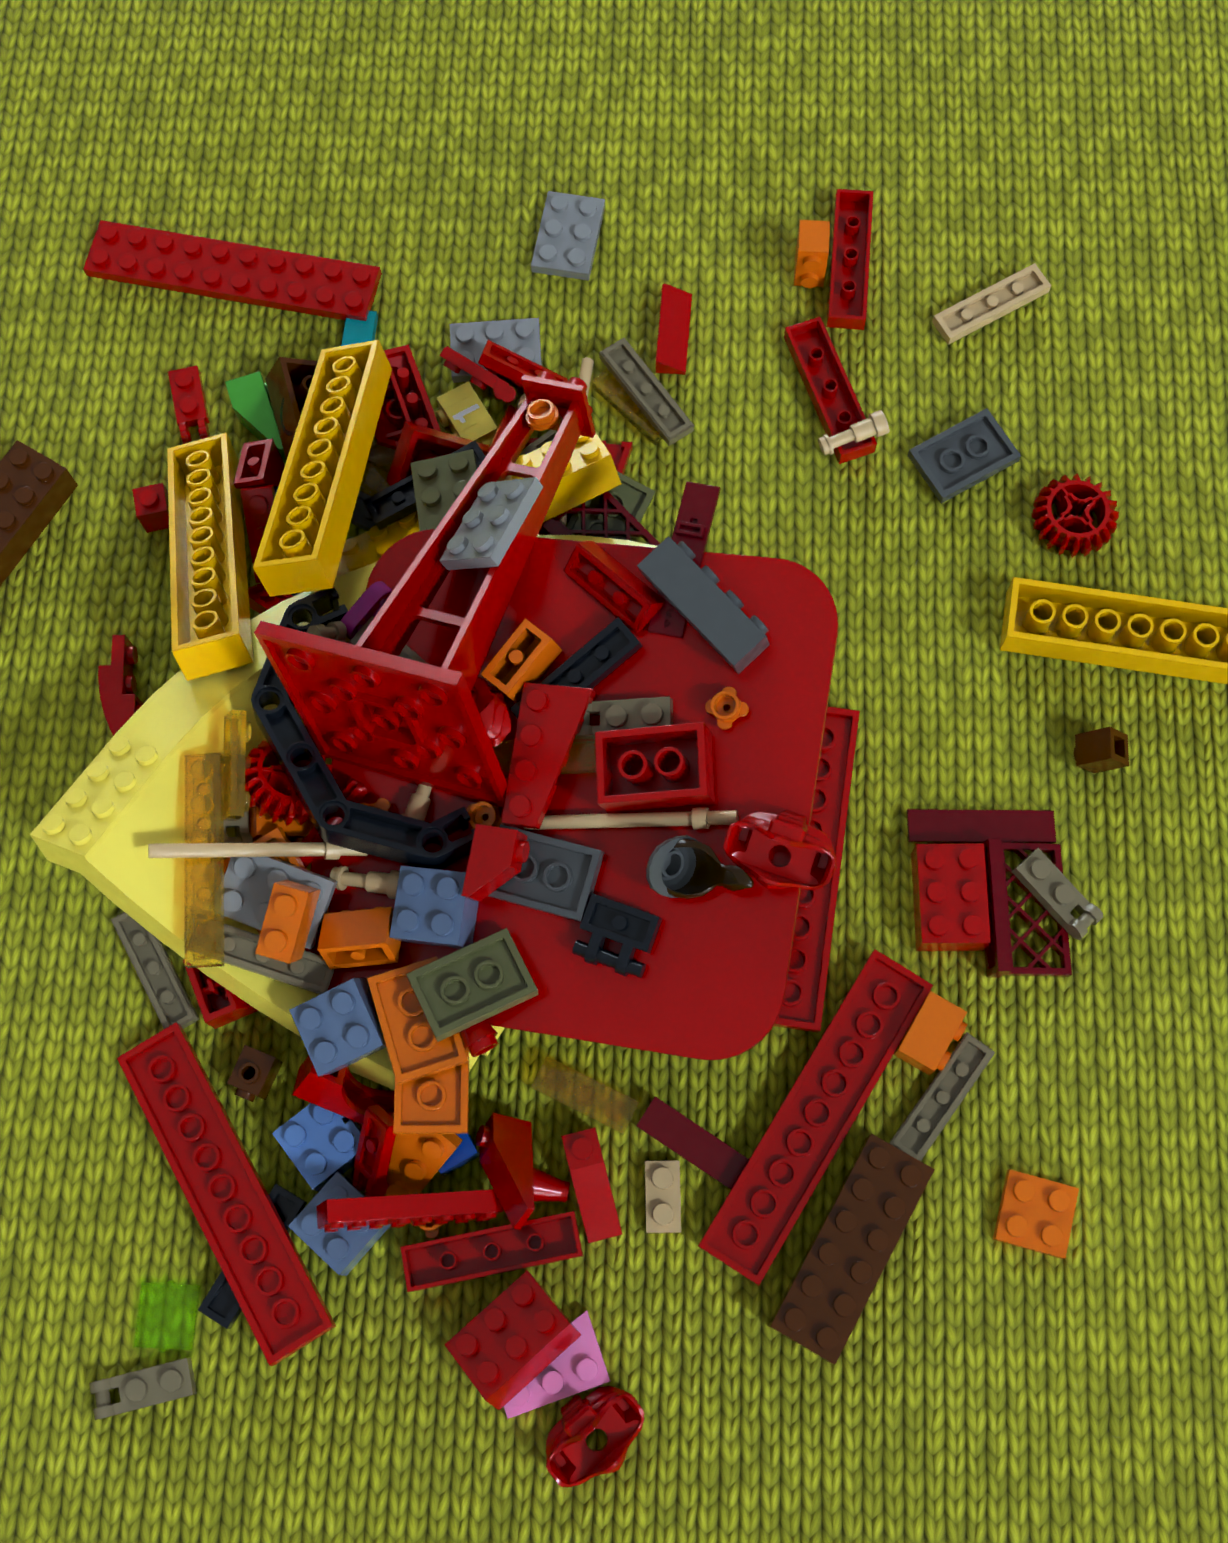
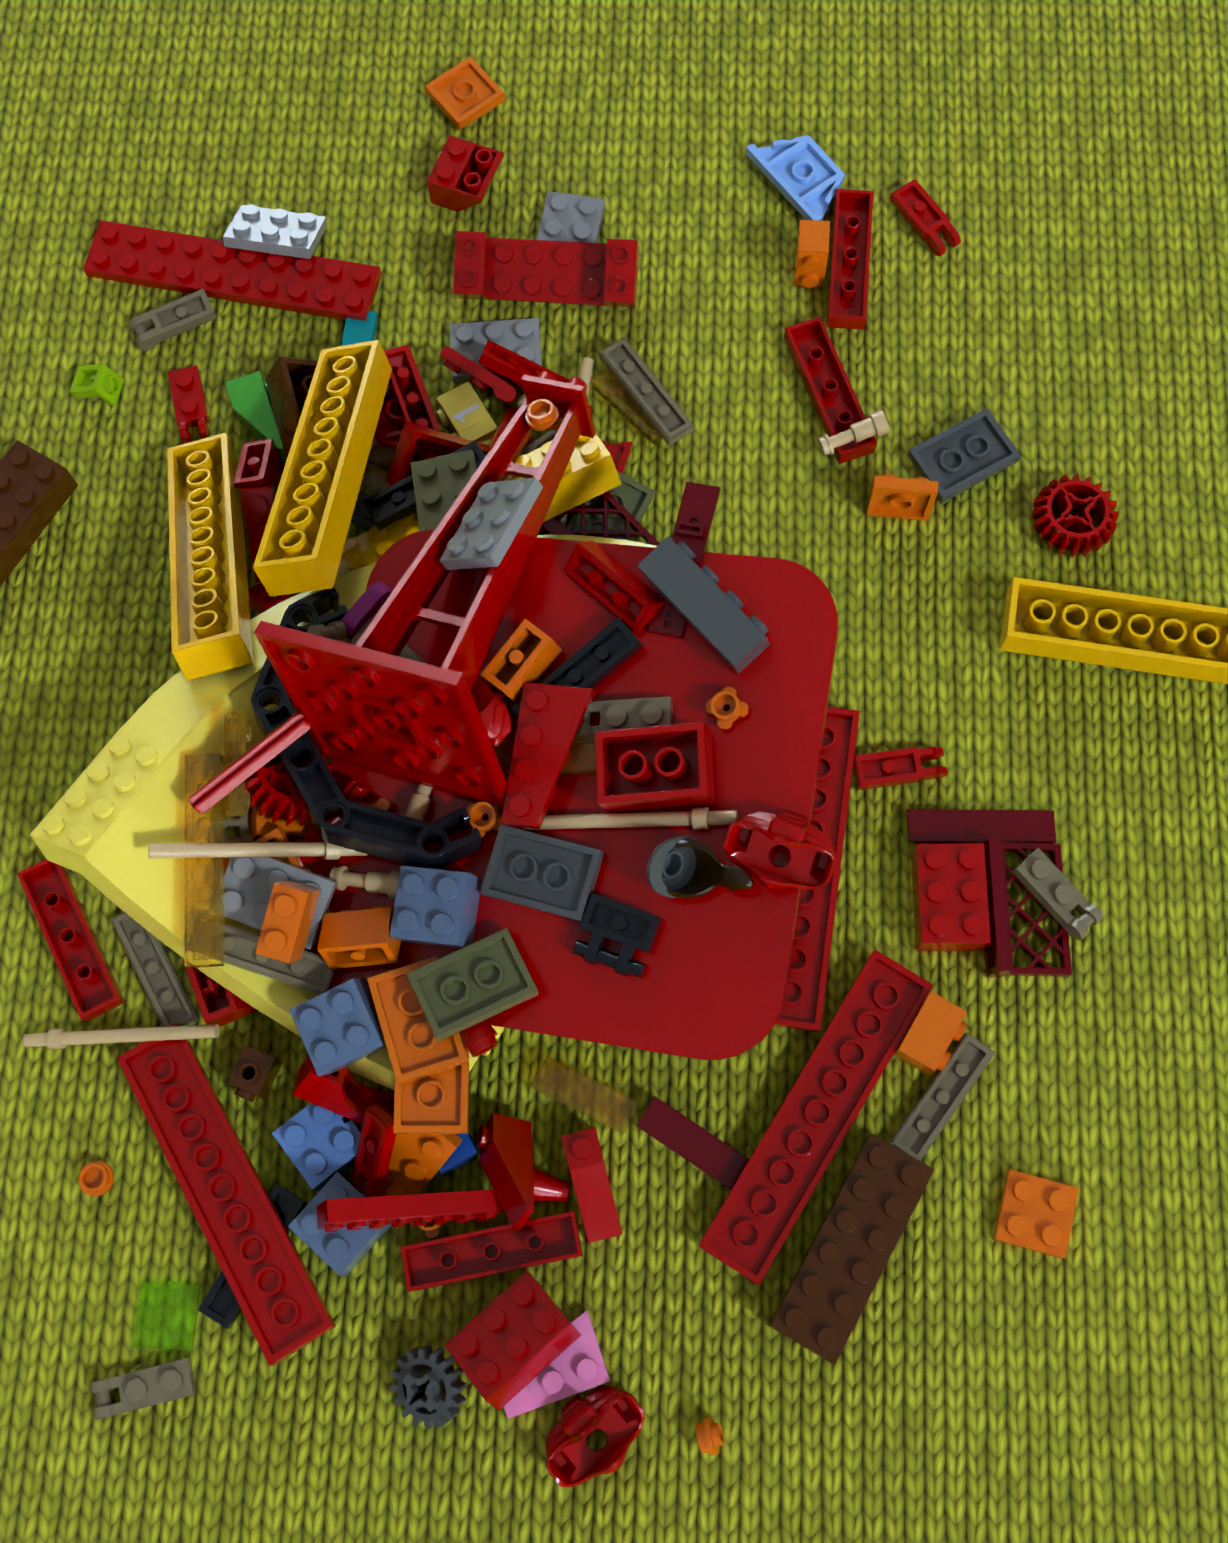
red slope [98,635,143,736] -> none
red brick [132,483,169,533] -> none
red slope [461,824,530,902] -> none
tan plate [645,1160,681,1233] -> none
red slope [656,284,692,375] -> none
tan plate [932,263,1052,345] -> none
reddish brown brick [1074,727,1129,773] -> none
none -> red piece [17,859,125,1022]
none -> tan bar [23,1024,220,1049]
none -> lime bracket [69,364,124,405]
none -> orange plate [78,1161,114,1196]
none -> dark tan plate [128,289,217,351]
none -> axle [188,712,311,814]
none -> light grey plate [223,204,327,259]
none -> dark grey gear [390,1344,467,1429]
none -> orange plate [425,56,505,130]
none -> red slope [427,135,504,212]
none -> red plate [453,231,639,308]
none -> orange plate [696,1416,725,1456]
none -> light blue wing [746,135,845,221]
none -> red hinge [853,747,948,790]
none -> orange plate [866,474,939,521]
none -> red hinge [889,179,961,257]

